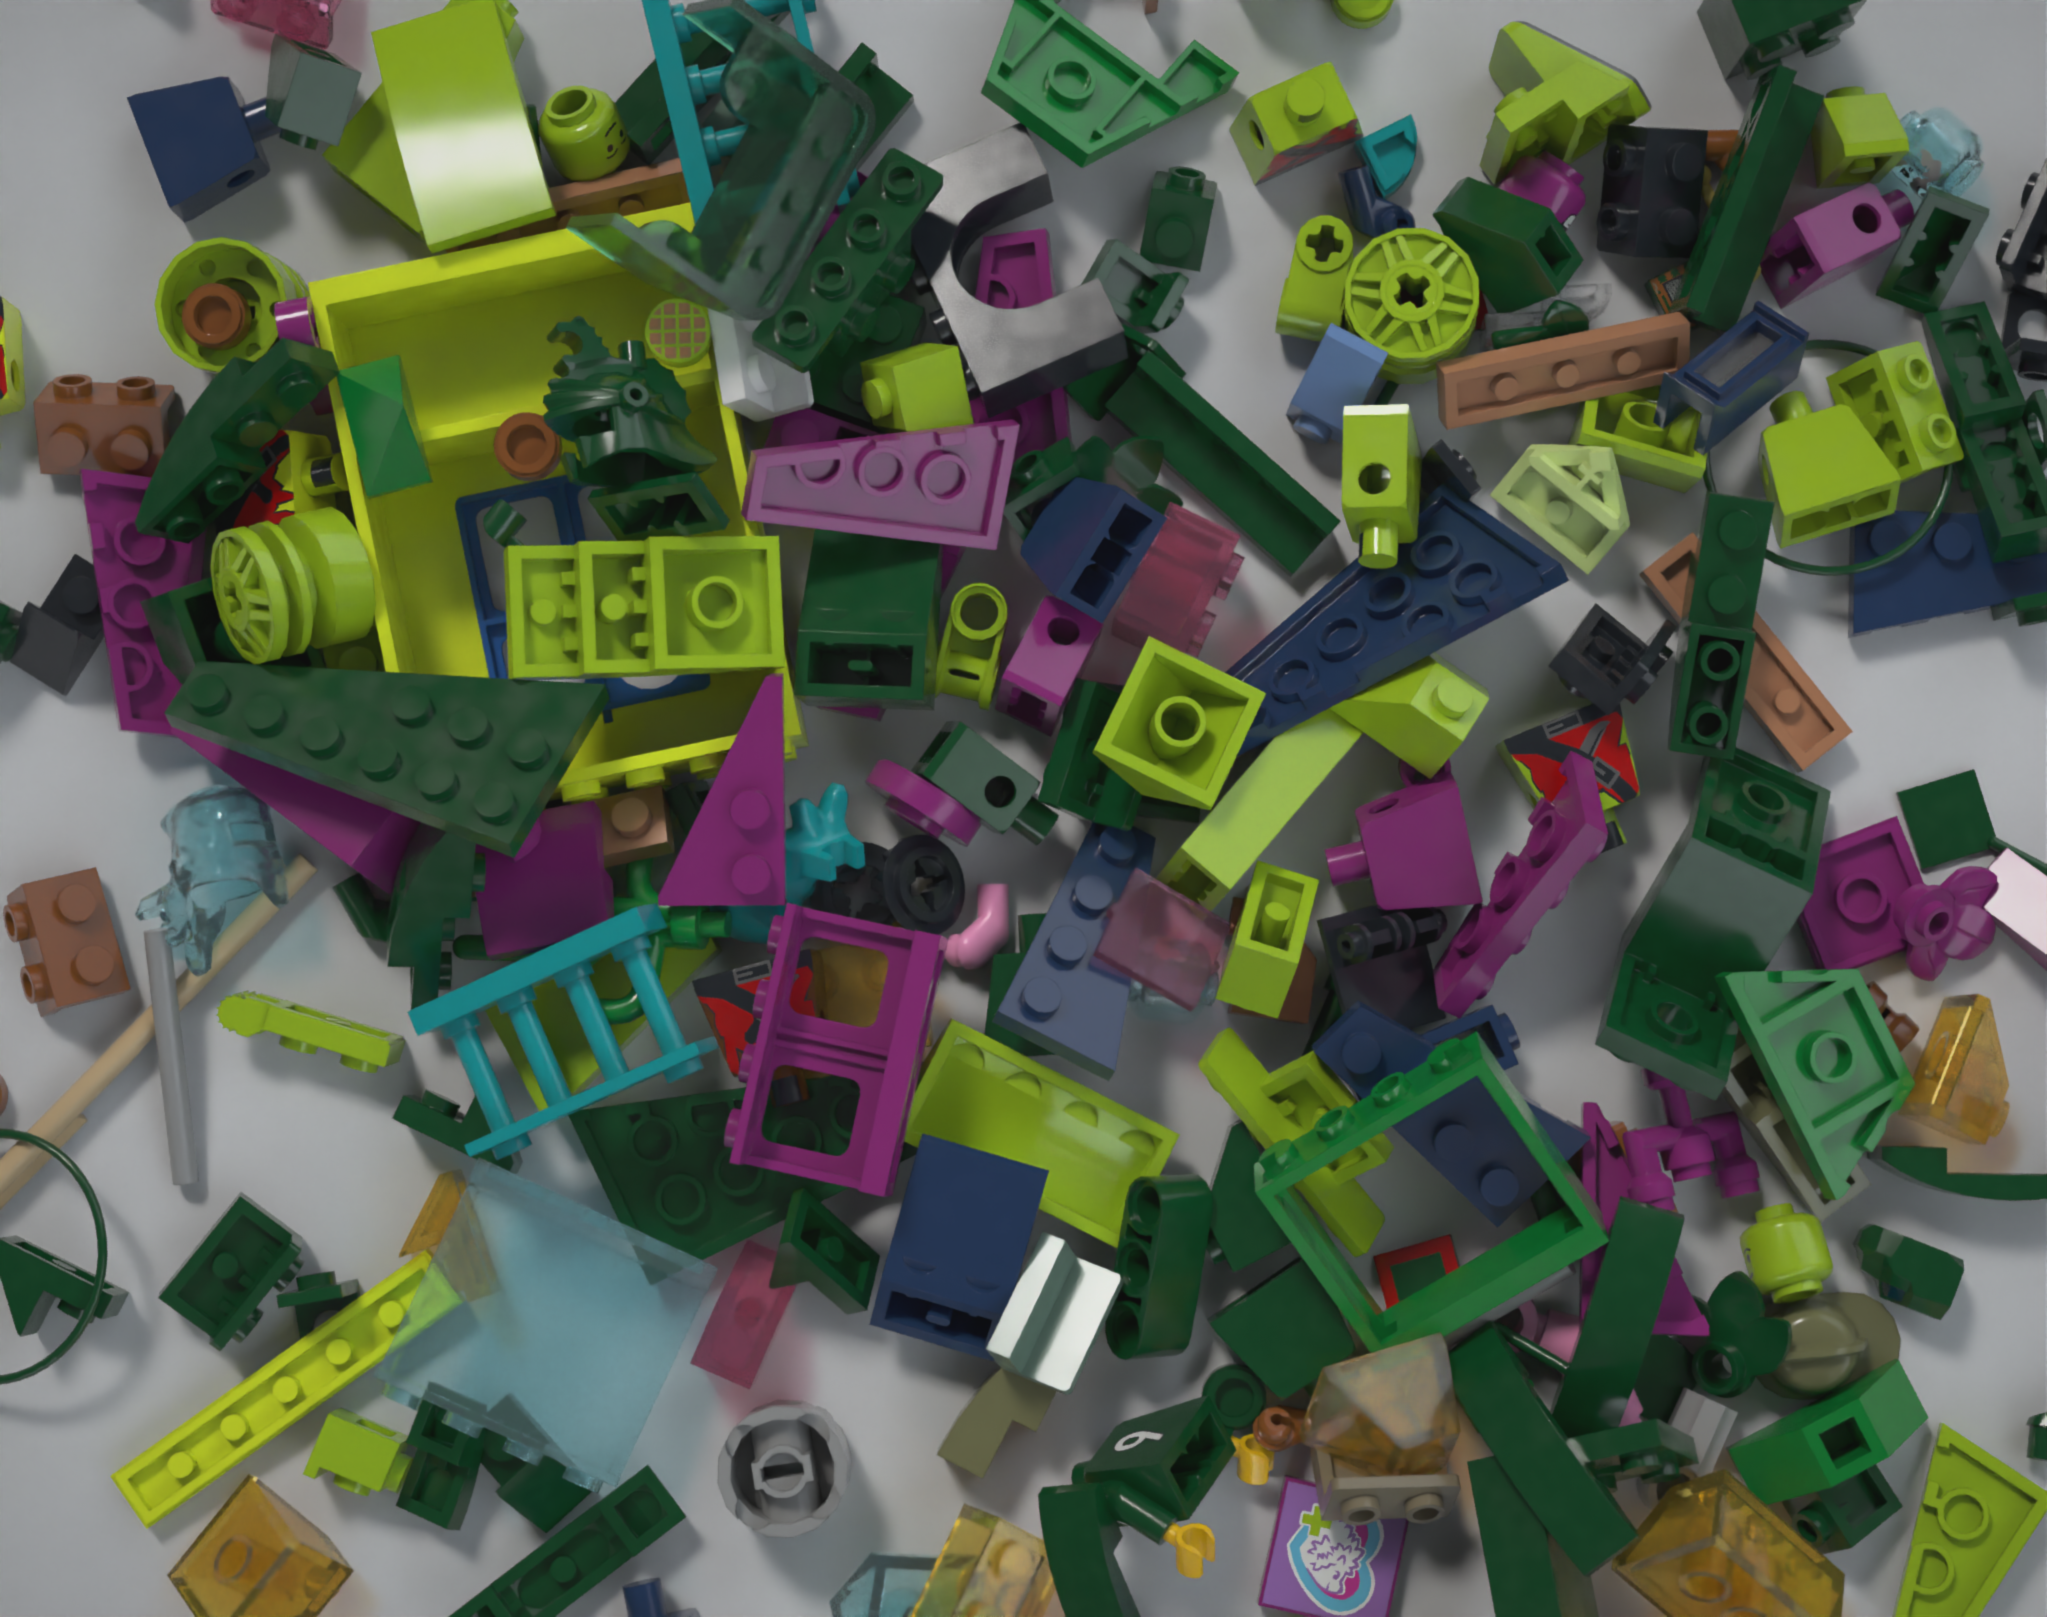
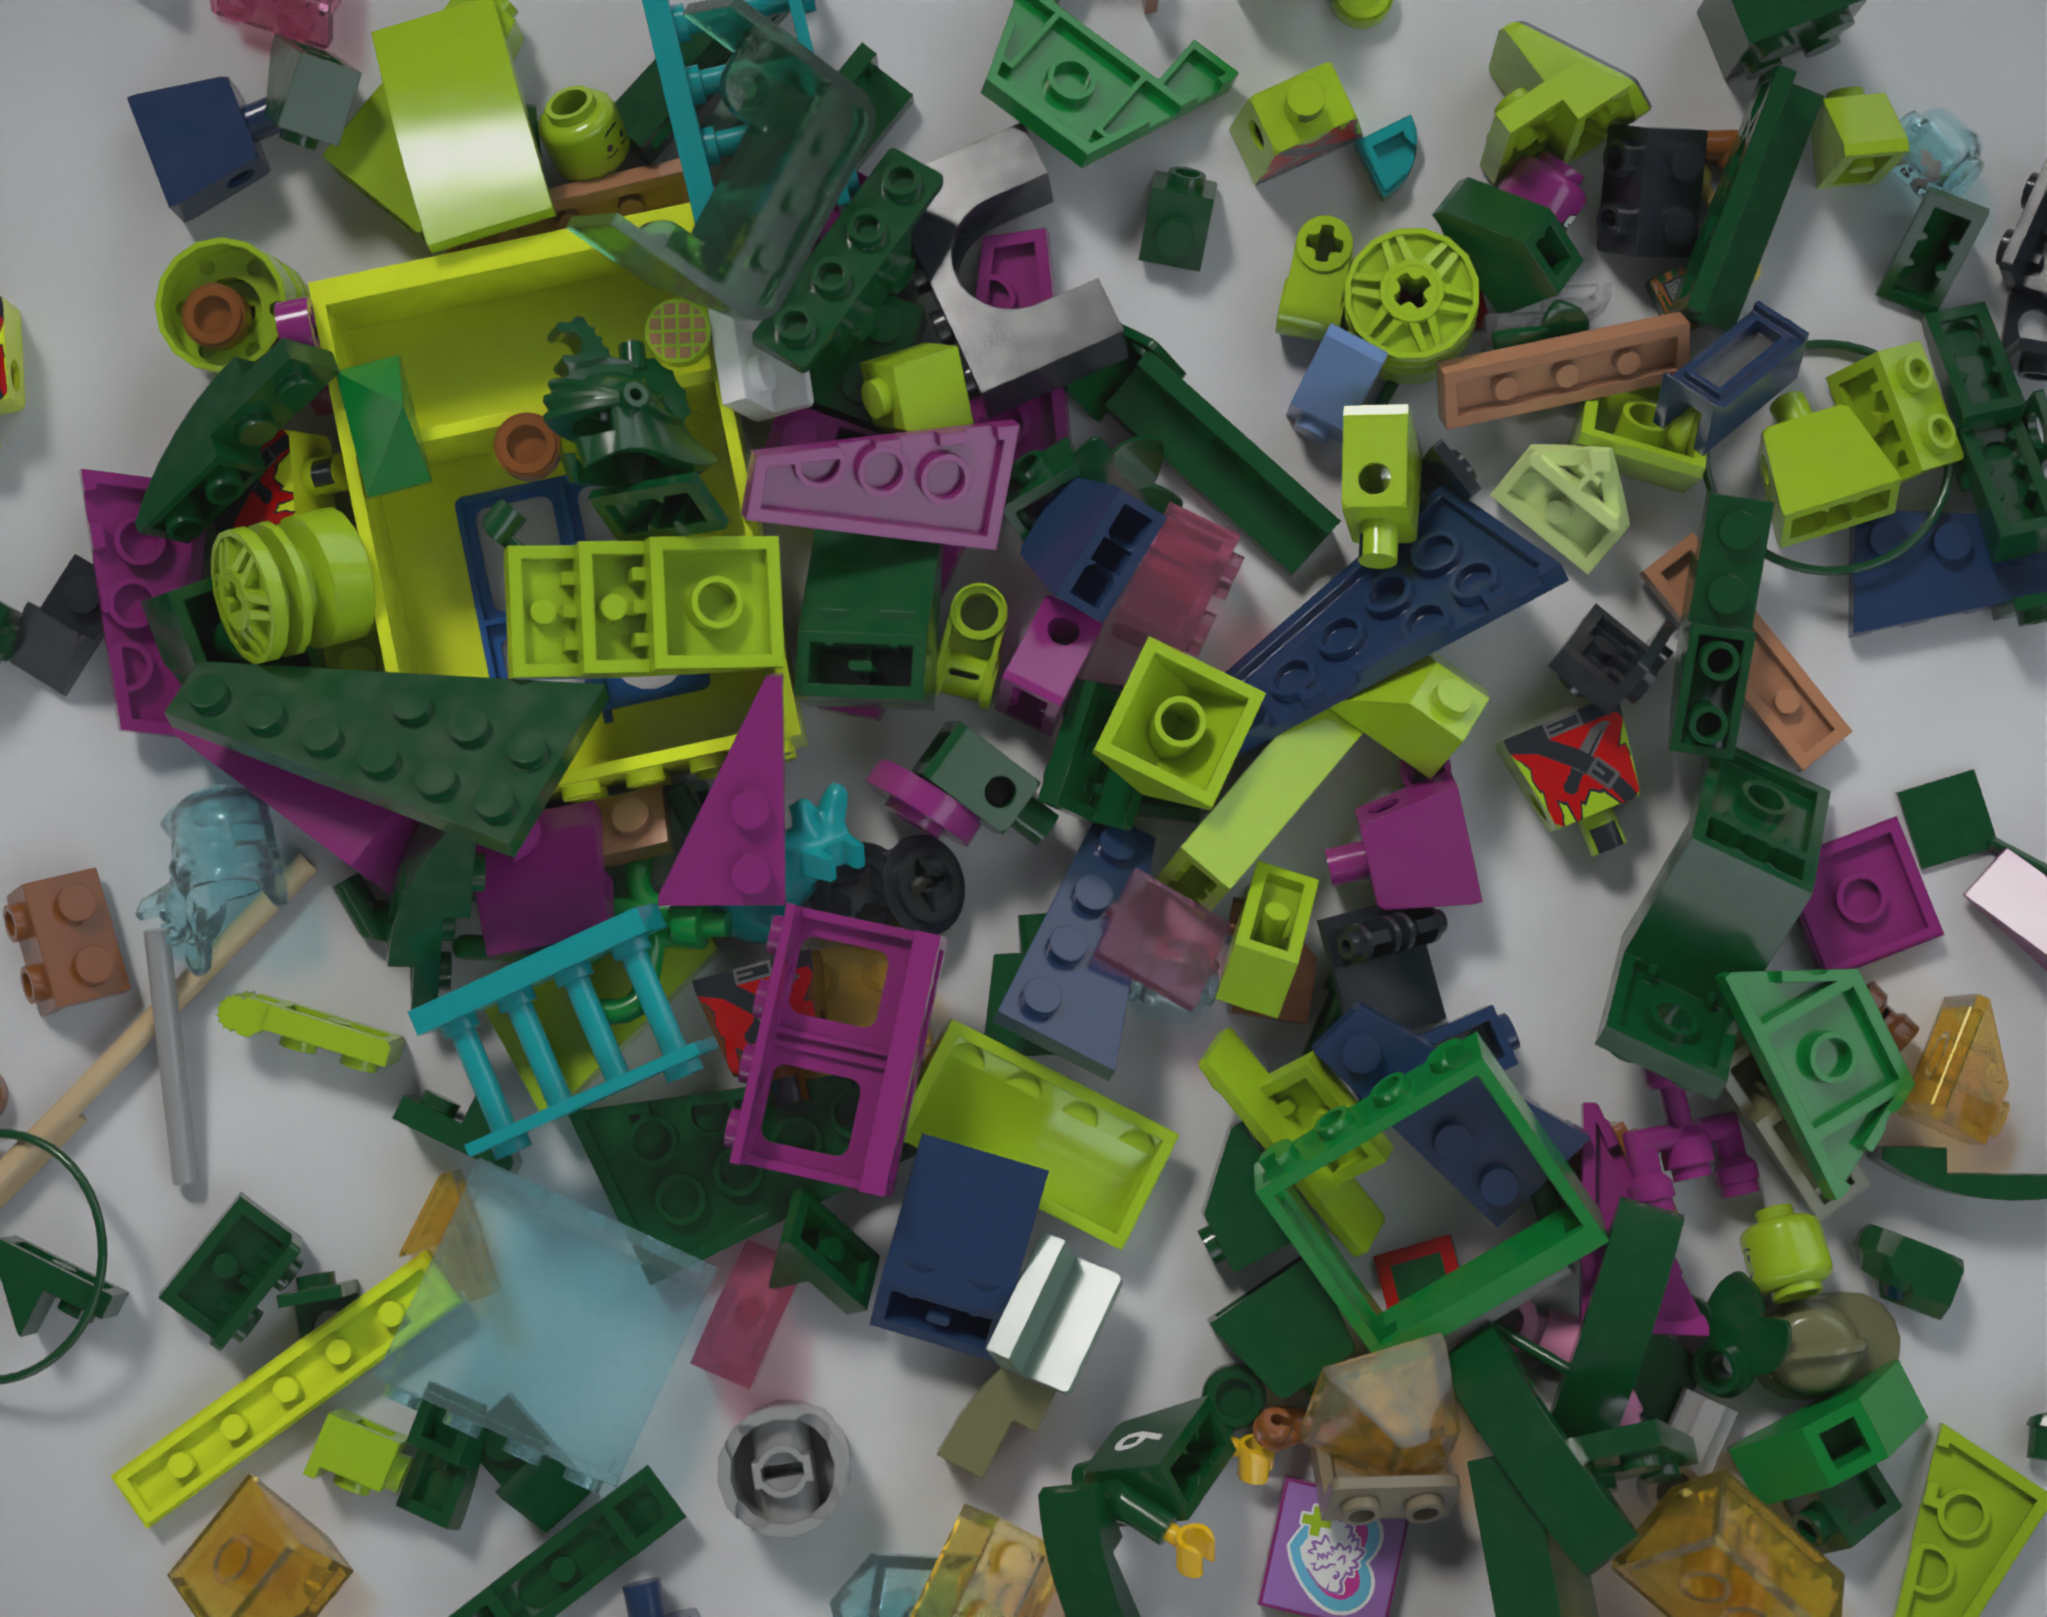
dark orange bracket [33,374,175,477] -> none
bright pink arm [945,884,1009,970] -> none
dark green bracket [1081,239,1189,334] -> none
dark green beam [1105,1174,1213,1360] -> none
dark blue arm [1338,165,1416,239] -> none
magenta wing [1433,751,1608,1018] -> none
magenta torso [1760,182,1914,309] -> none
magenta plate [1893,866,1998,981] -> none

